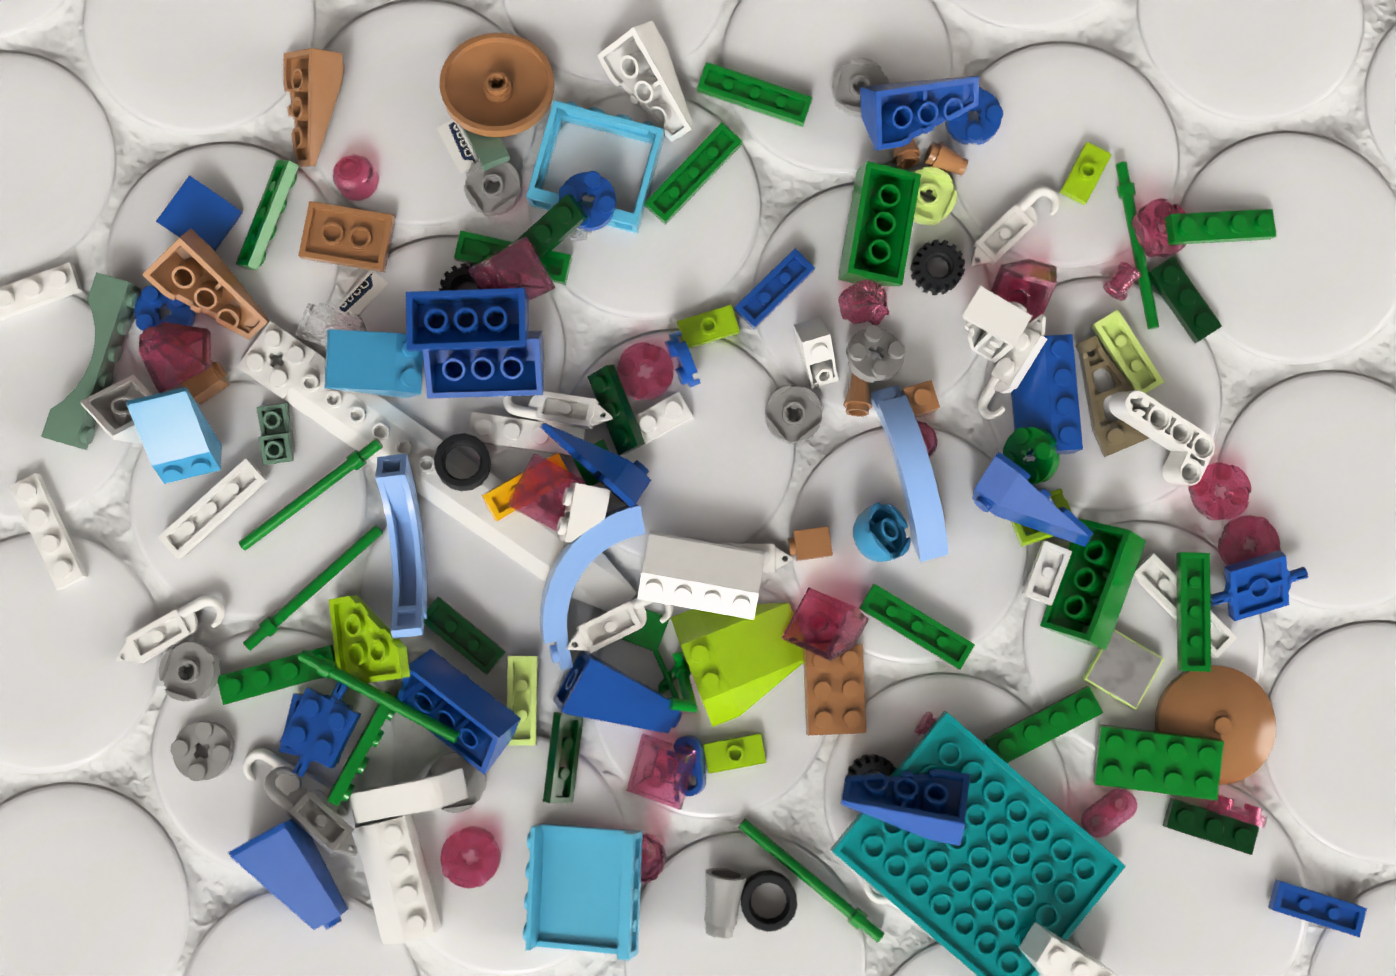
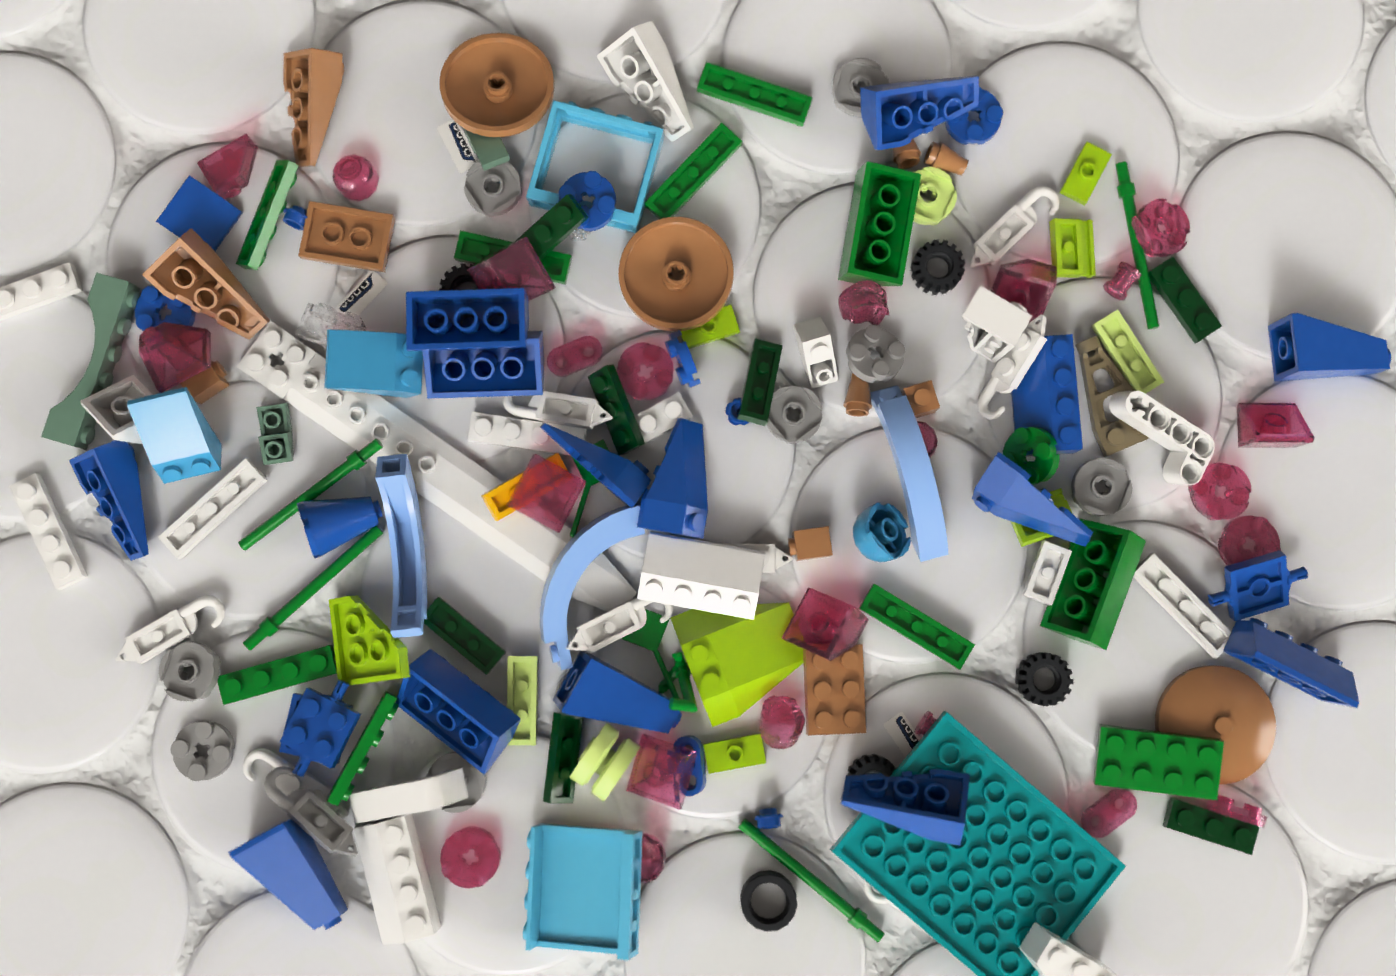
green bar [298,650,460,743] -> none
black tyre [434,433,491,491] -> none
white slope [557,483,611,543] -> none
light grey plant [704,868,747,938] -> none
blue plate [734,248,815,329] -> none
green plate [984,686,1103,763] -> none
flat silver tile [1082,630,1164,710] -> none
green plate [1165,209,1277,245] -> none
green plate [1176,552,1211,672] -> none
blue plate [1268,879,1367,938] -> none
none -> blue wedge [69,440,149,561]
none -> clear pink slope [197,134,258,199]
none -> blue plate [283,205,307,230]
none -> blue cone [297,496,383,558]
none -> clear pink plate [547,336,603,377]
none -> yellowish green wheel [569,723,641,801]
none -> medium nougat dish [619,217,734,331]
none -> blue wedge [637,418,708,539]
none -> blue plate [725,398,749,426]
none -> dark green plate [737,338,783,426]
none -> blue plate [754,808,783,829]
none -> clear pink hair [759,695,805,749]
none -> white sticker [884,712,921,757]
none -> black tyre [1015,652,1074,706]
none -> lime plate [1049,218,1096,278]
none -> light grey plate [1071,458,1132,516]
none -> blue slope [1223,618,1359,708]
none -> clear pink slope [1237,403,1315,448]
none -> blue slope [1268,313,1391,382]

